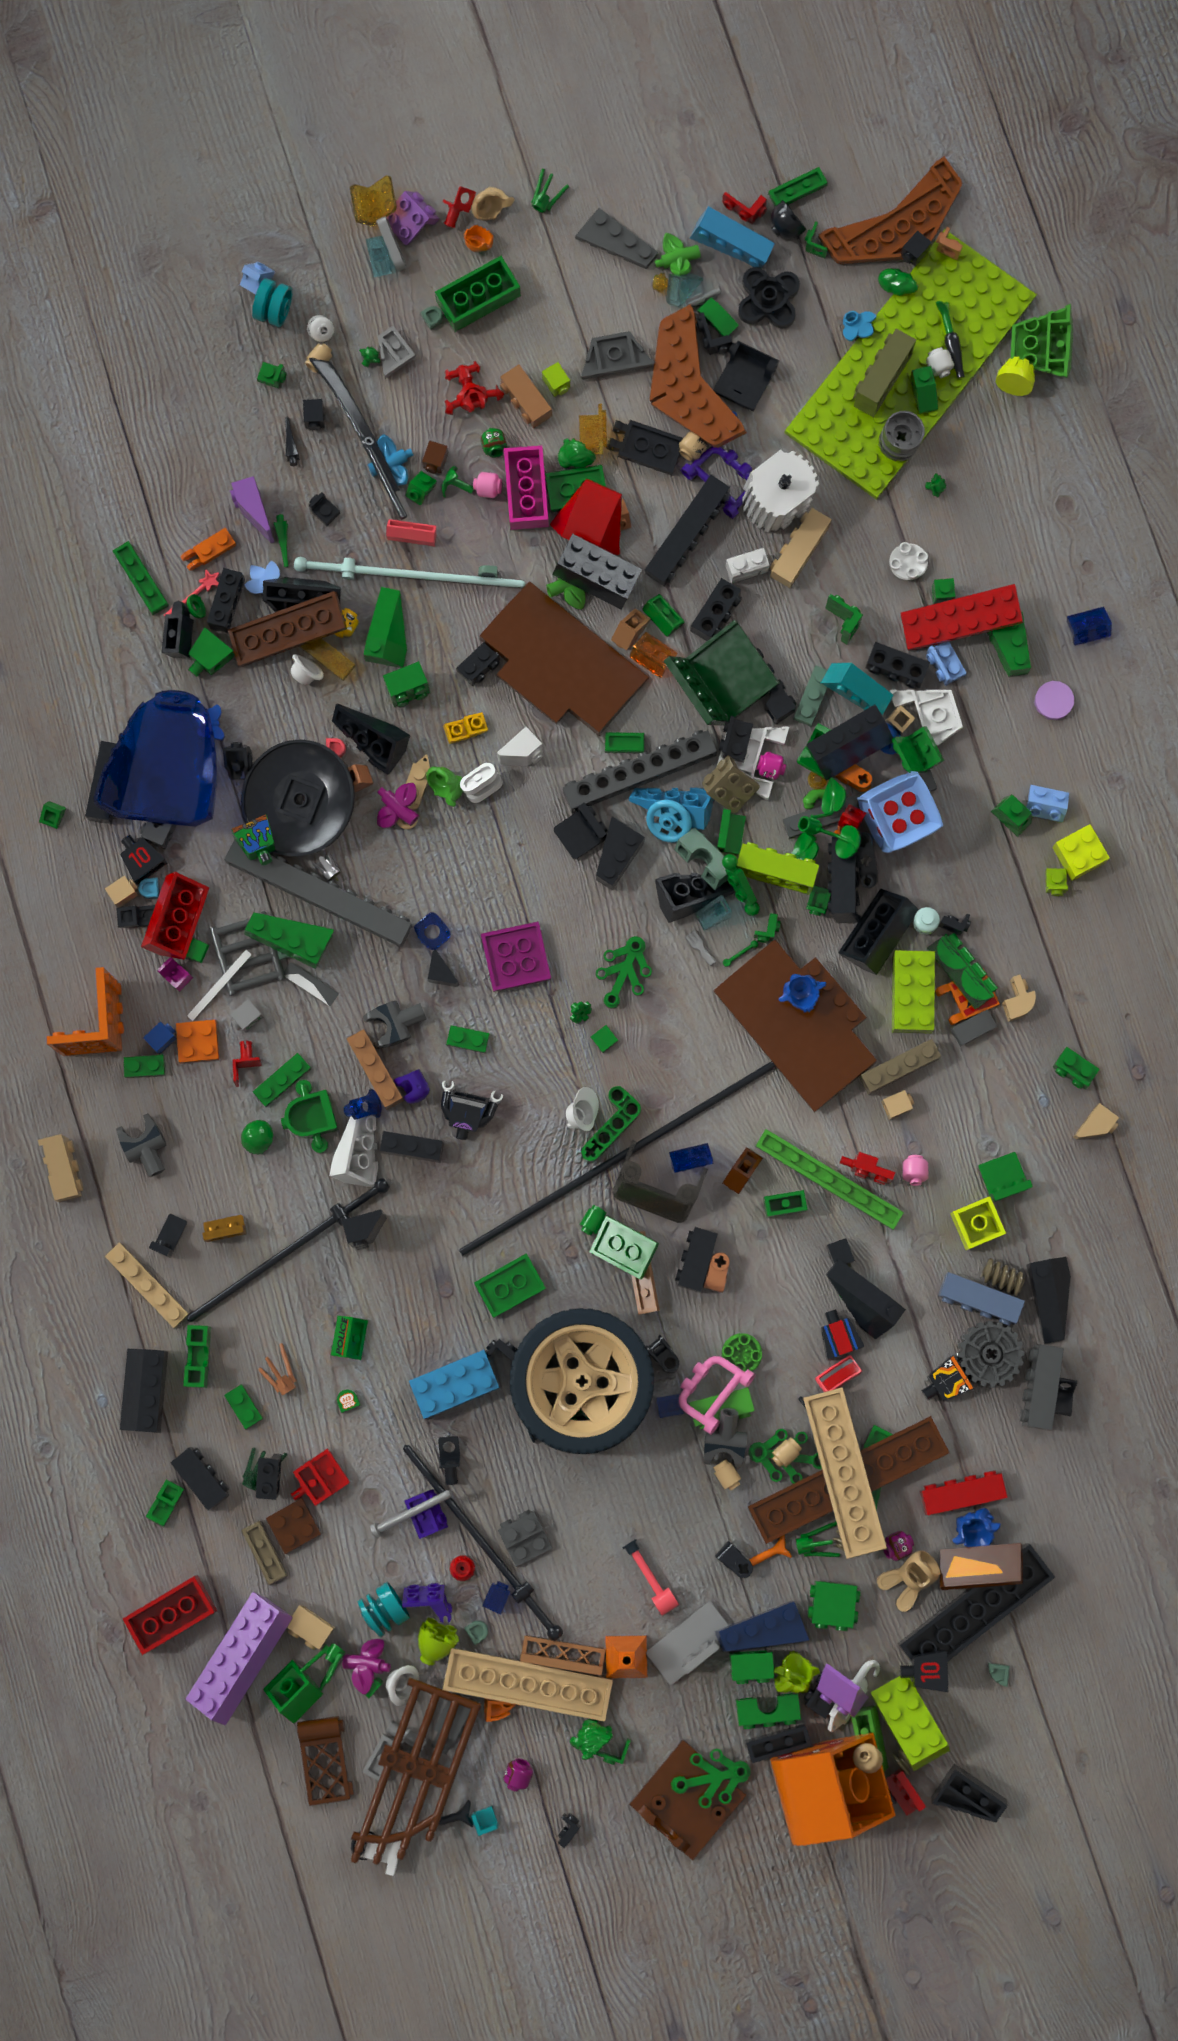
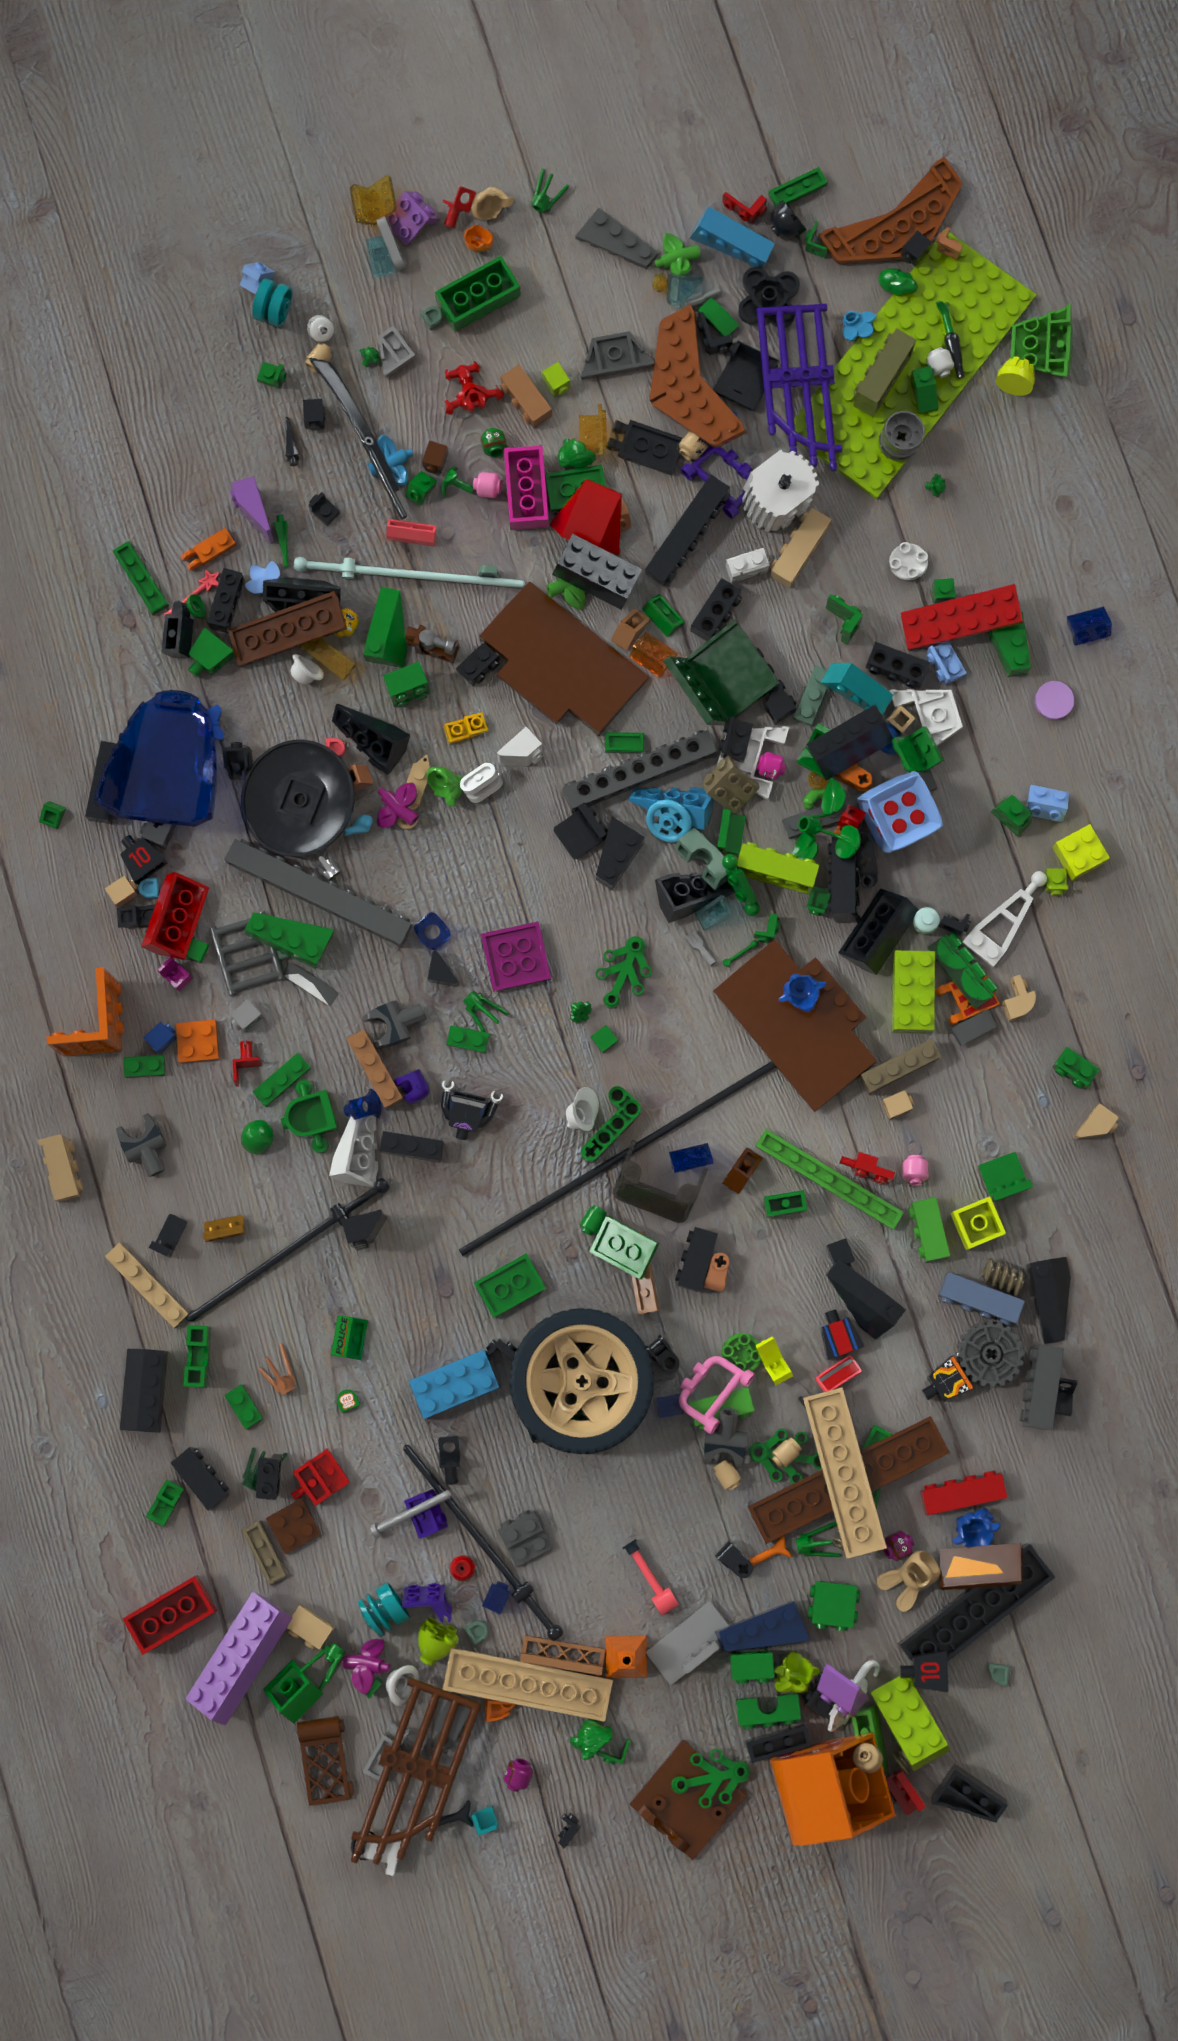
white sticker [187,950,252,1021] -> none
torso [231,815,275,866] -> none
none -> medium azure animal [344,814,373,836]
none -> hips [405,625,460,664]
none -> green plant [463,991,509,1032]
none -> dark purple piece [756,303,842,472]
none -> neon yellow bracket [756,1336,793,1385]
none -> bright green brick [908,1197,950,1263]
none -> white plate [962,871,1047,967]

